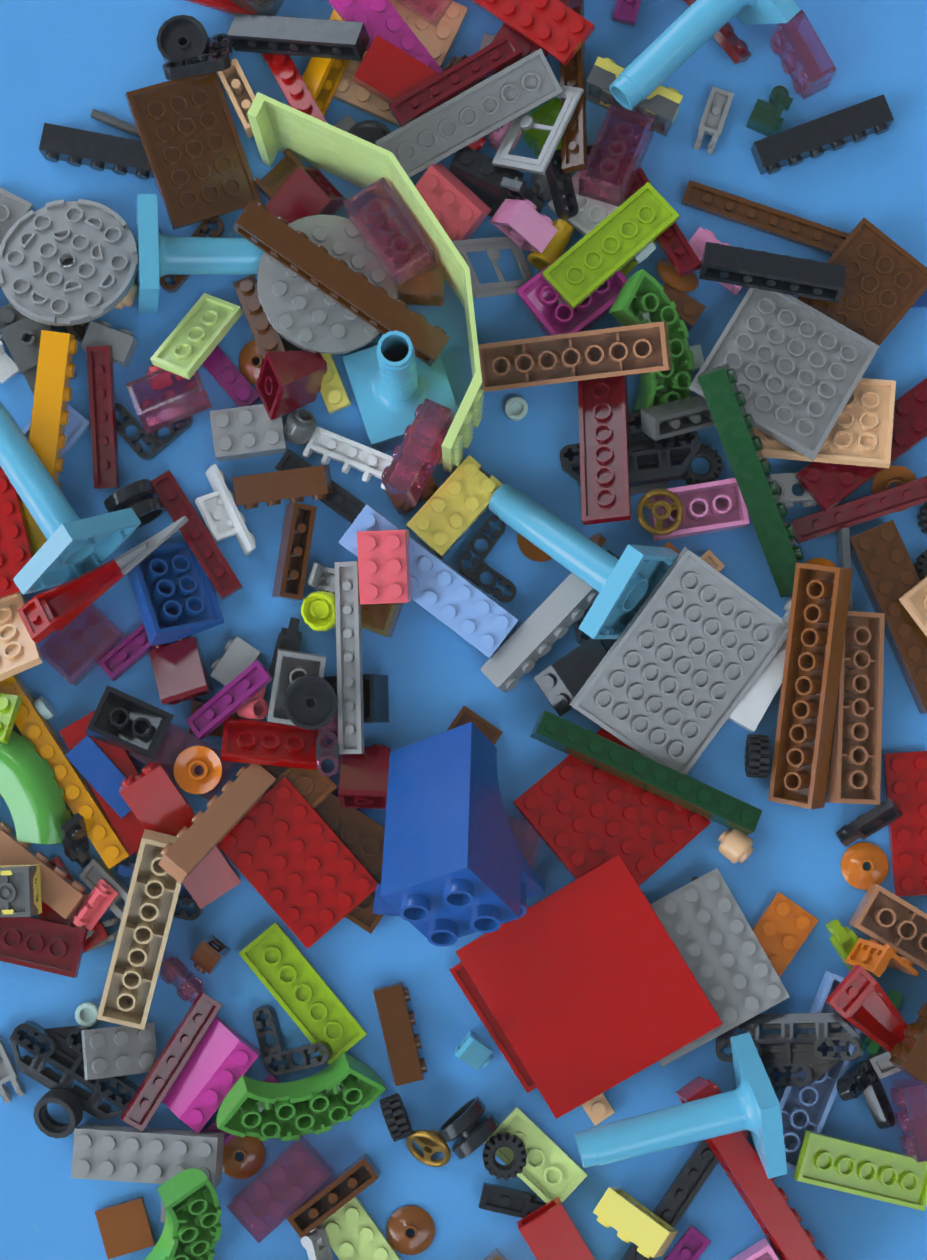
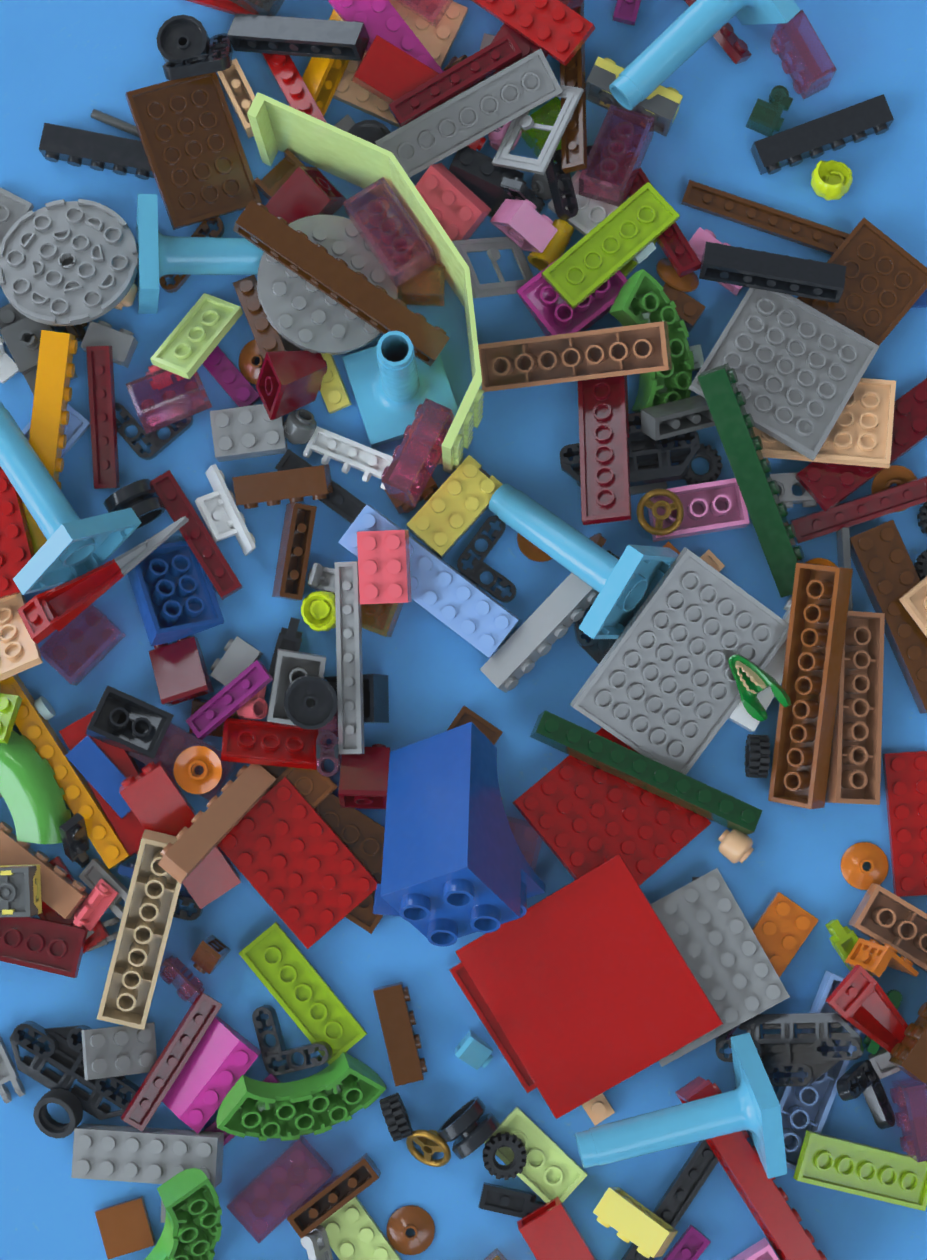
light aqua tile [75,1002,99,1027] -> none
magenta plate [98,624,154,681] -> none
dark orange dish [222,1136,265,1179] -> none
light aqua tile [505,397,528,421] -> none
black slope [533,638,608,717] -> none
light grey hinge [693,86,734,155] -> none
black hinge [836,798,903,847] -> none
none -> green animal [728,654,791,721]
none -> neon yellow hair [811,160,853,201]

